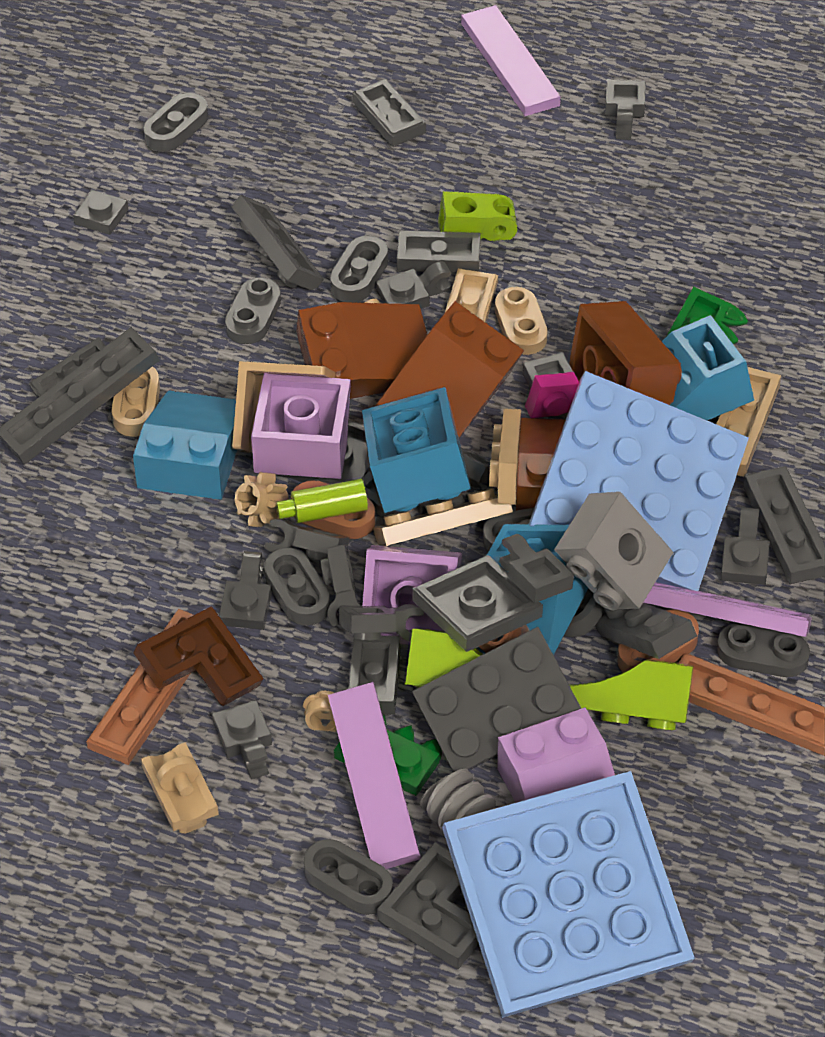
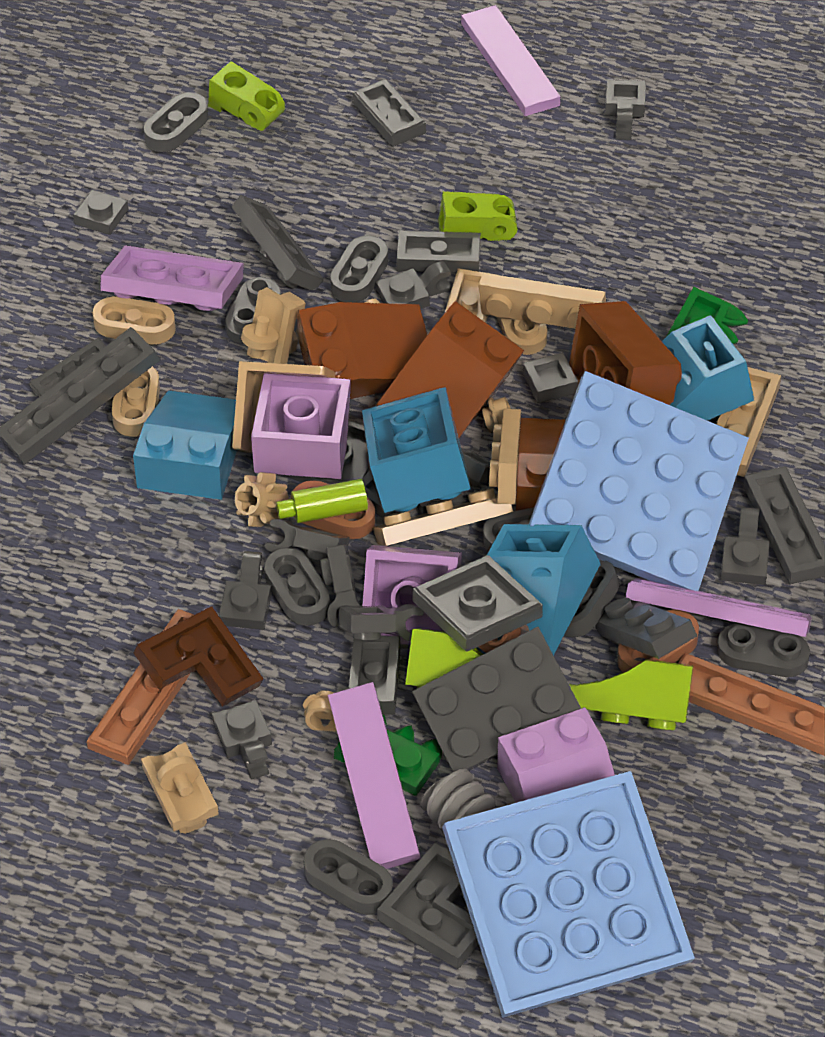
dark grey plate [499,534,574,603] -> none
dark pink plate [525,372,579,418] -> none
light grey brick [554,492,673,610] -> none
none -> tan plate [93,296,176,345]
none -> lavender plate [101,245,244,311]
none -> lime leg [208,61,285,131]
none -> tan hips [241,287,306,364]
none -> tan plate [478,273,606,329]
none -> tan plate [482,397,511,433]

